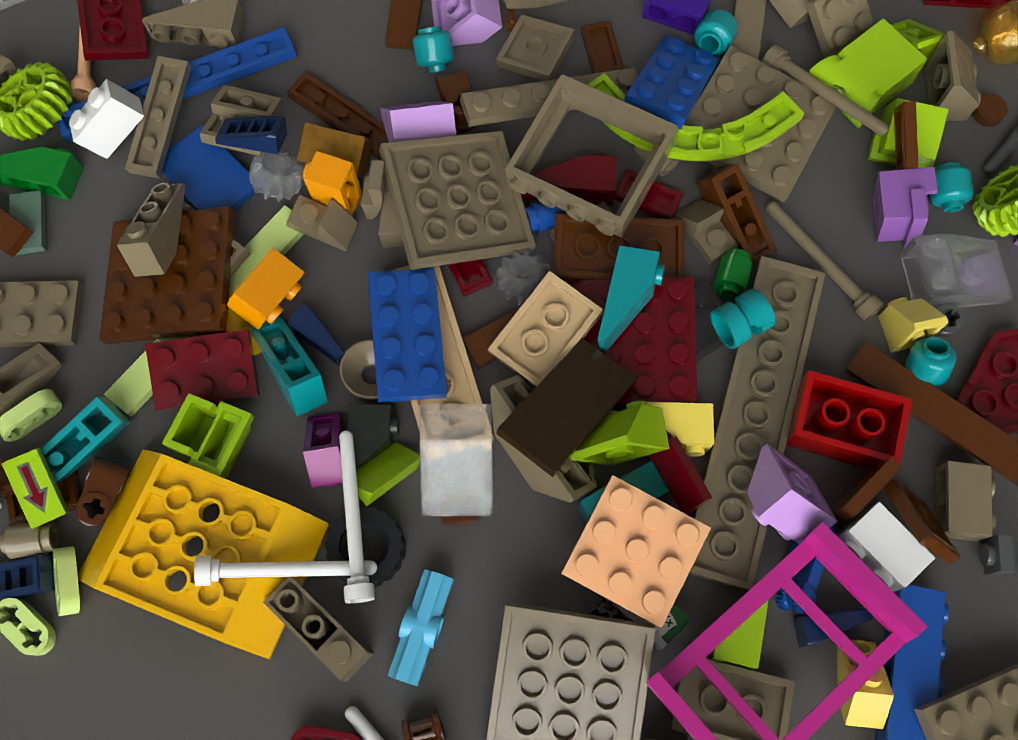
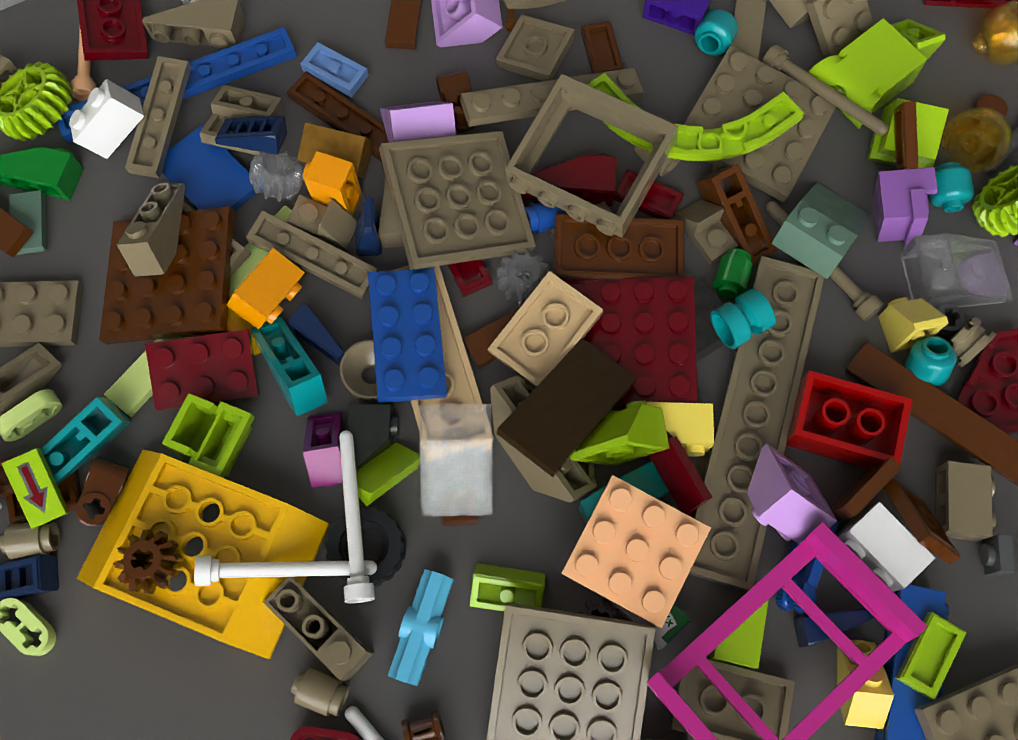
yellowish green beam [53,546,80,616] -> none
dark tan slope [361,160,386,220] -> none
teal head [412,26,454,73] -> none
teal slope [598,246,665,352] -> none
blue plate [624,36,720,129] -> none
dark tan slope [923,31,981,121] -> none
none -> reddish brown gear [113,529,183,595]
none -> dark tan plate [246,210,378,300]
none -> dark tan brick [291,667,350,717]
none -> medium blue plate [300,42,369,98]
none -> dark blue slope [356,197,382,256]
none -> lime slope [470,564,546,612]
none -> sand green slope [771,182,872,279]
none -> lime tile [895,612,967,699]
none -> clear yellow cylinder [941,106,1013,173]
none -> dark tan wheel [947,315,997,368]

